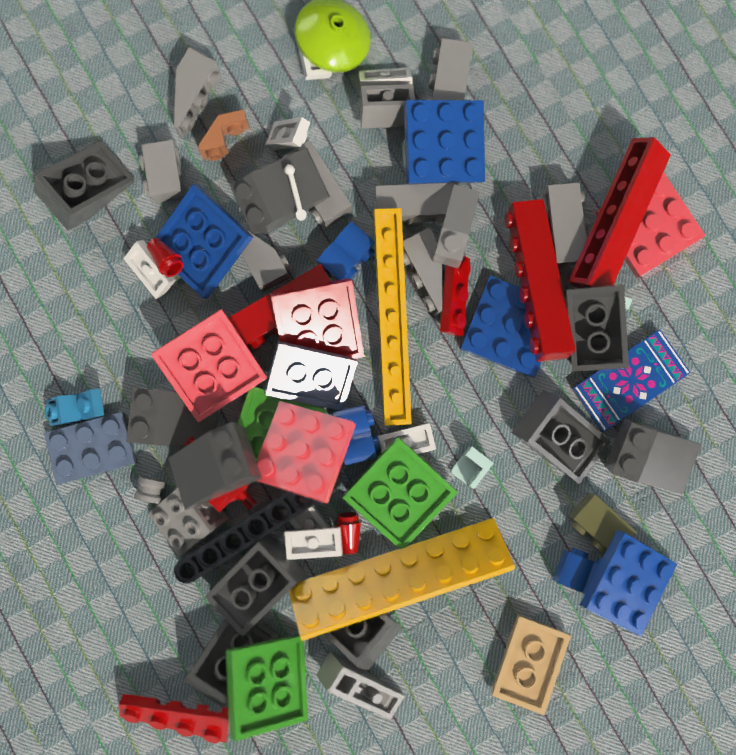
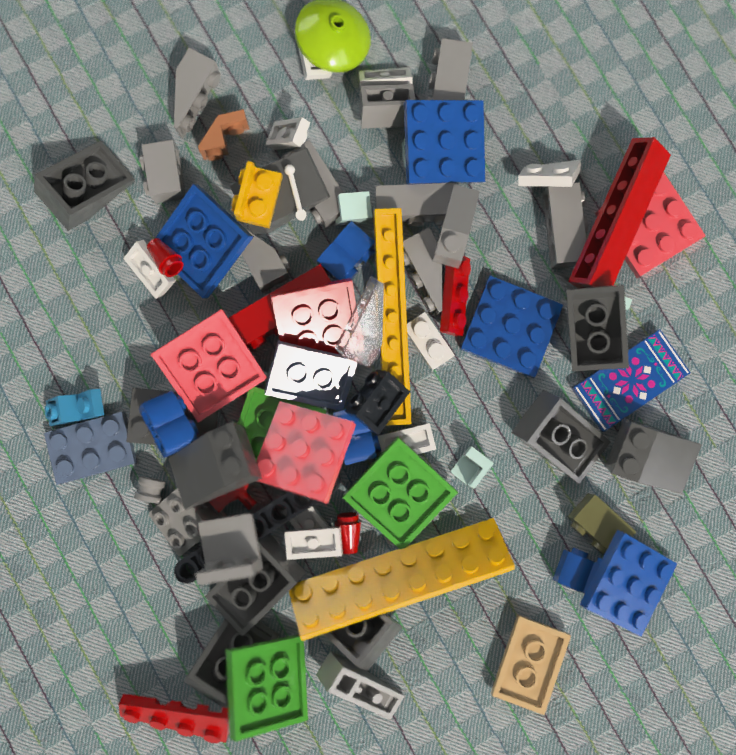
red brick [505,199,576,362] -> none
none -> blue brick [139,391,199,458]
none -> light grey bracket [196,513,263,585]
none -> yellow bracket [231,161,283,229]
none -> light aqua panel [335,191,373,226]
none -> clear slope [335,276,384,368]
none -> black bracket [345,369,410,435]
none -> white plate [407,312,455,371]
none -> white wing [518,160,581,187]

